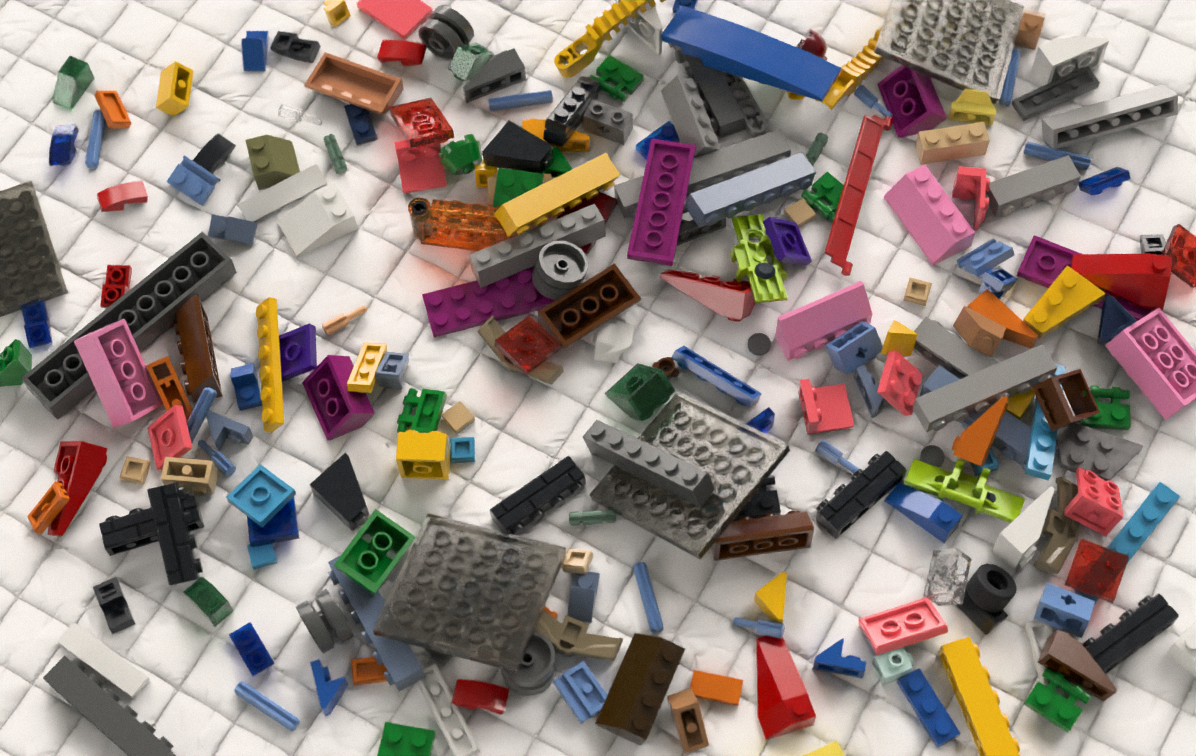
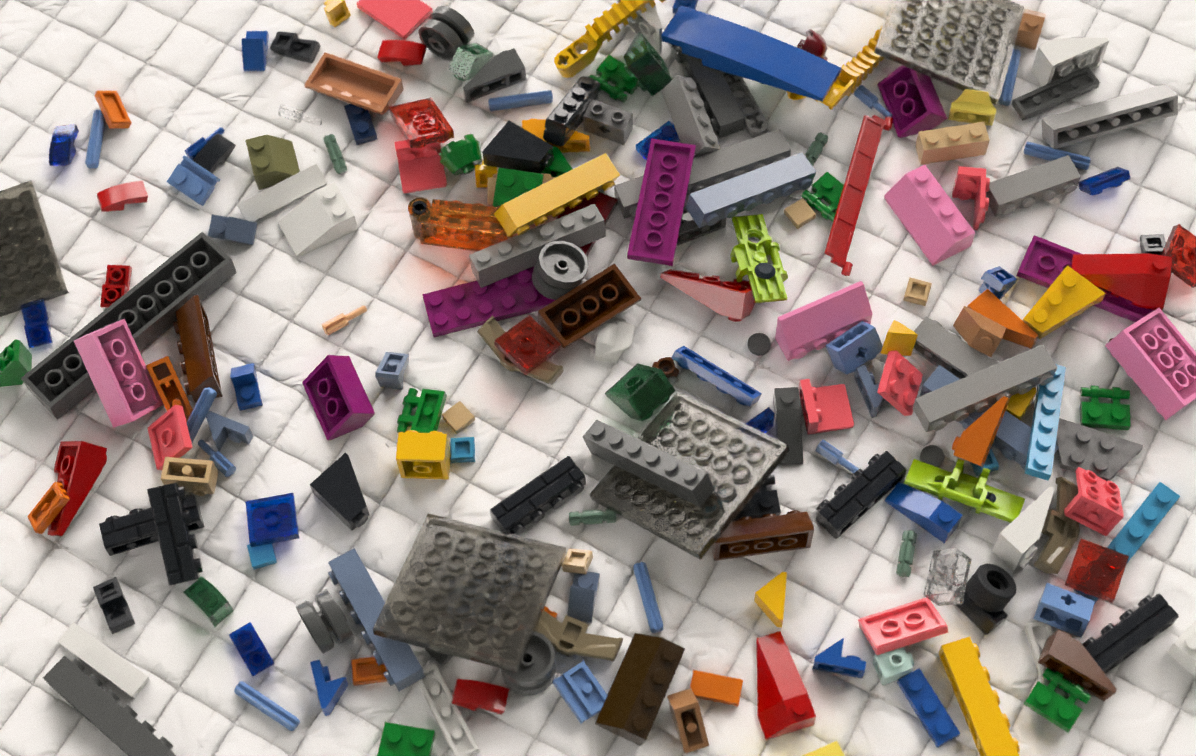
clear green slope [52,56,95,111] -> none
tan tile [119,456,151,485] -> none
yellow brick [155,61,194,117] -> none
dark azure plate [226,464,296,527] -> none
yellow plate [256,297,284,433] -> none
dark purple plate [279,323,317,382] -> none
green slope [333,509,416,595] -> none
yellow plate [347,342,387,393] -> none
medium blue axle [733,617,785,638] -> none
dark purple plate [763,217,812,266] -> none
medium blue plate [957,239,1015,277] -> none
reddish brown window [1032,369,1100,431] -> none
dark blue slope [1097,295,1137,344] -> none
none -> blue axle [184,127,225,160]
none -> clear green slope [623,32,673,97]
none -> dark grey slope [773,387,803,465]
none -> sand green axle [896,530,917,577]

